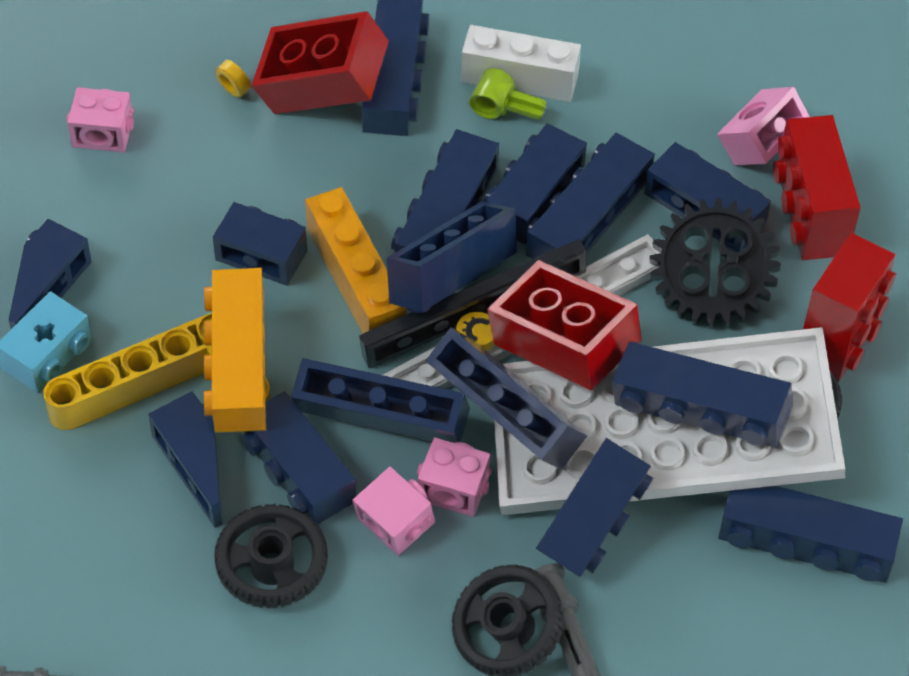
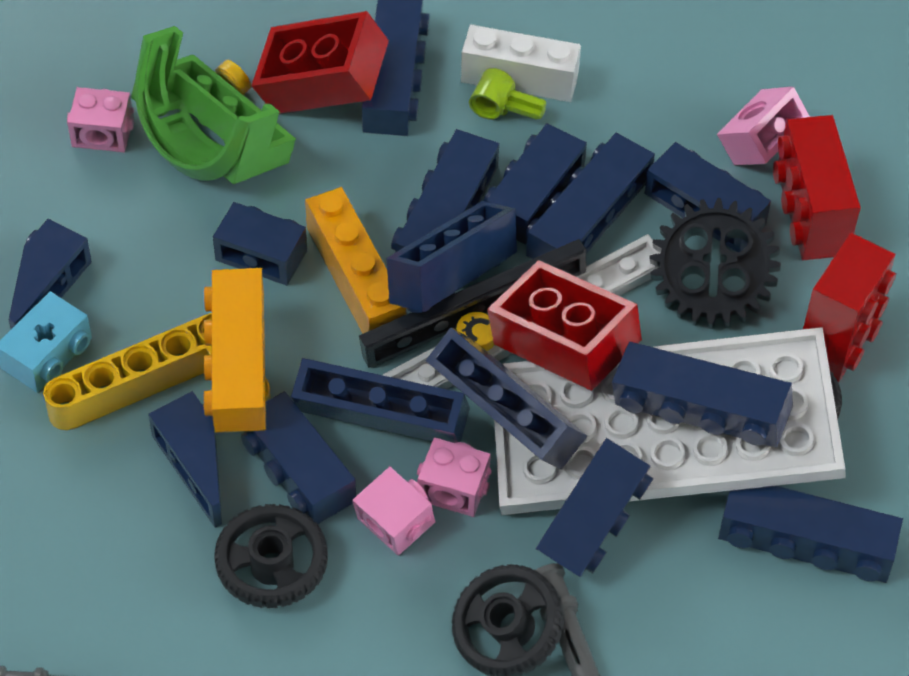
none -> bright green piece [131,26,296,185]

